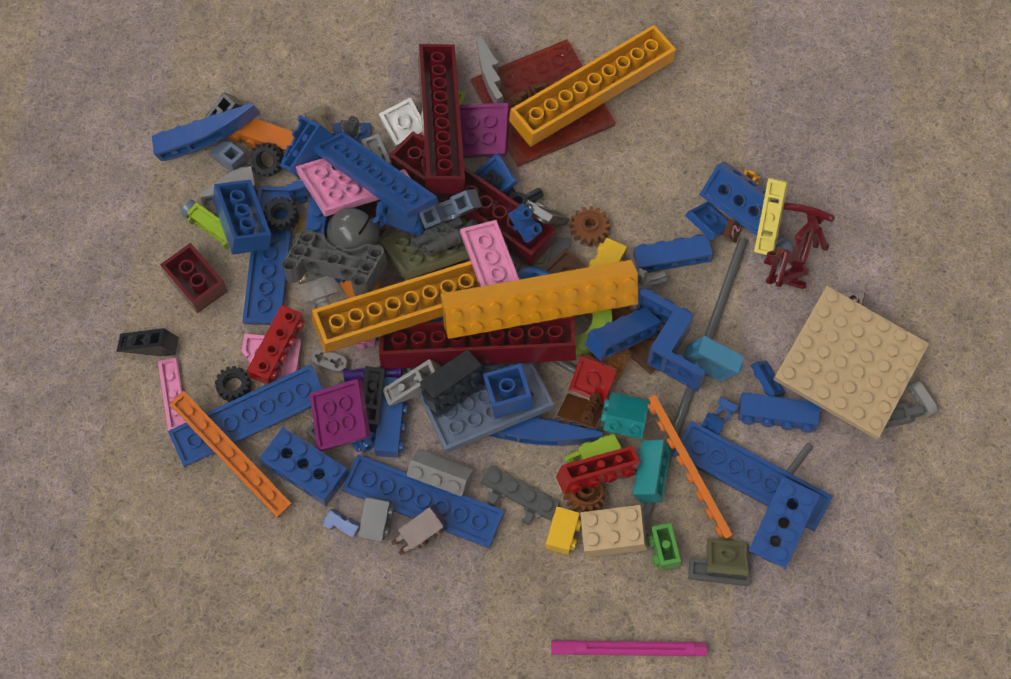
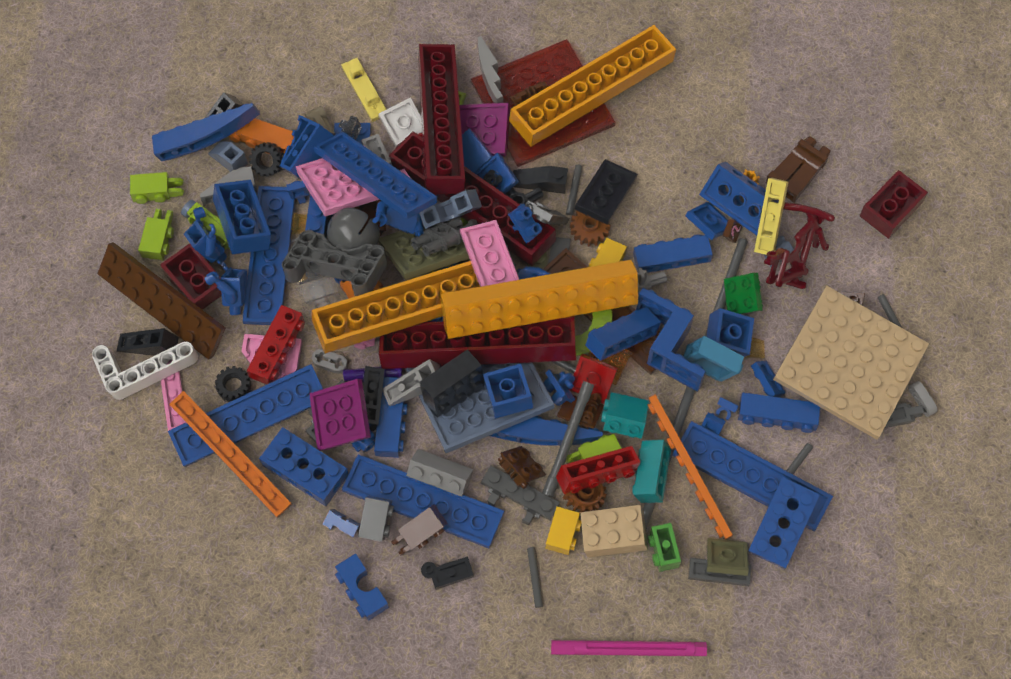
black tyre [263,196,299,233] -> none
none -> white beam [92,342,199,400]
none -> reddish brown plate [97,242,226,360]
none -> lime hinge [130,172,184,204]
none -> lime hinge [138,208,174,261]
none -> blue torso [184,207,227,263]
none -> blue torso [205,259,247,315]
none -> blue arch [334,553,389,621]
none -> light yellow hinge [341,58,386,122]
none -> black hinge [421,556,474,590]
none -> blue tile [462,128,493,173]
none -> reddish brown hinge [498,446,546,489]
none -> black slope [513,166,568,194]
none -> dark grey bar [527,547,543,608]
none -> dark grey piece [542,381,594,497]
none -> blue hips [543,369,575,406]
none -> dark grey bar [566,164,582,215]
none -> black plate [574,159,638,225]
none -> blue brick [706,308,754,357]
none -> green plate [724,273,763,315]
none -> clear yellow slope [744,337,765,359]
none -> reddish brown hips [766,136,831,203]
none -> dark red brick [860,170,928,239]
none -> dark grey bar [878,294,902,328]

